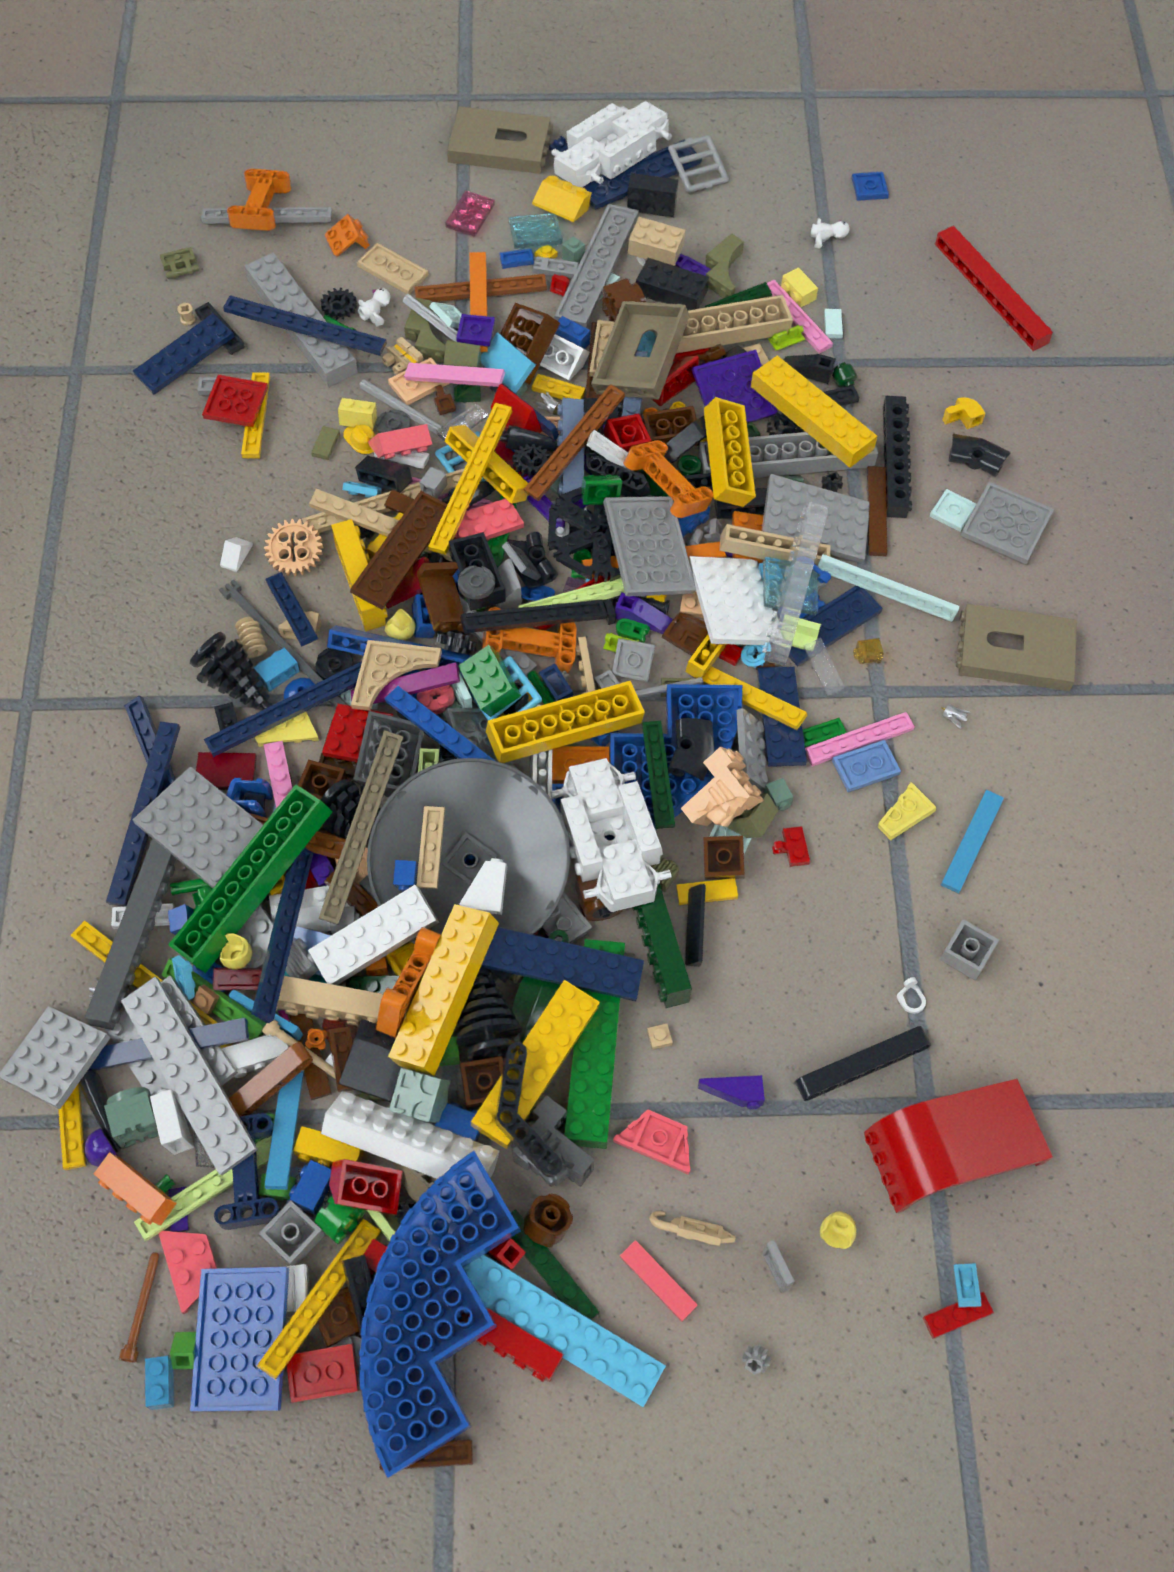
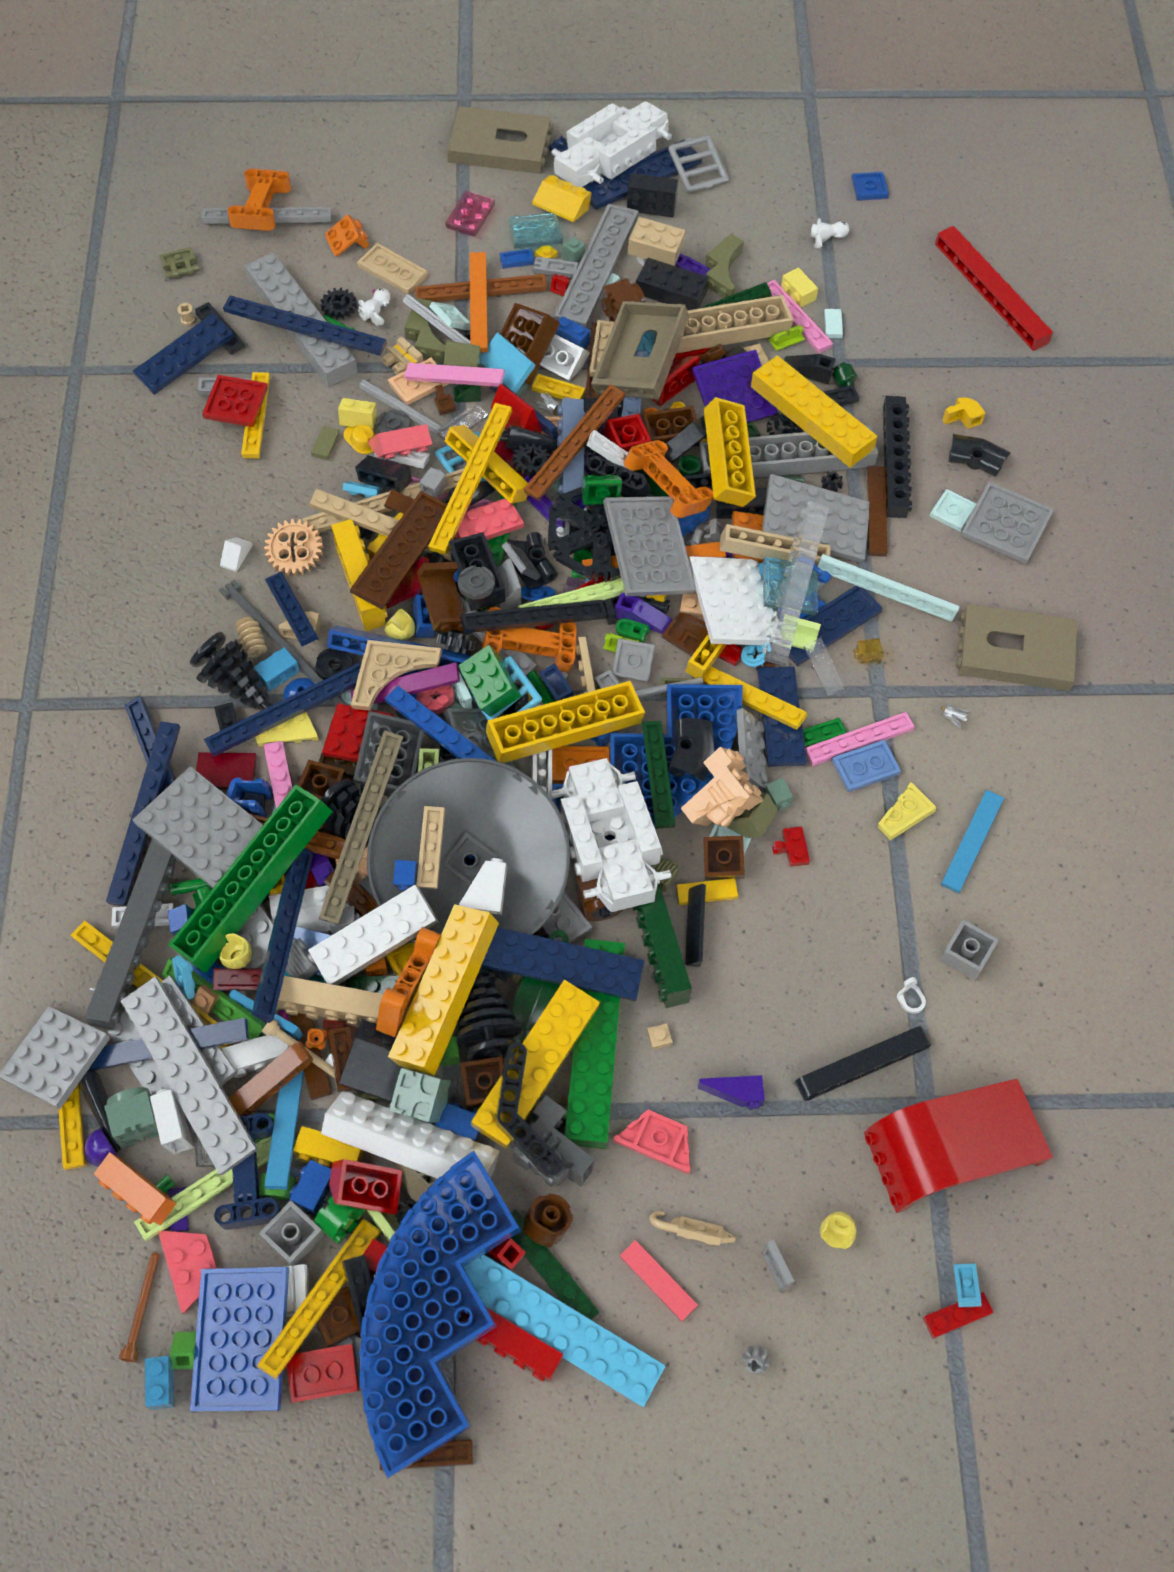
dark purple plate [456,314,495,347] -> none

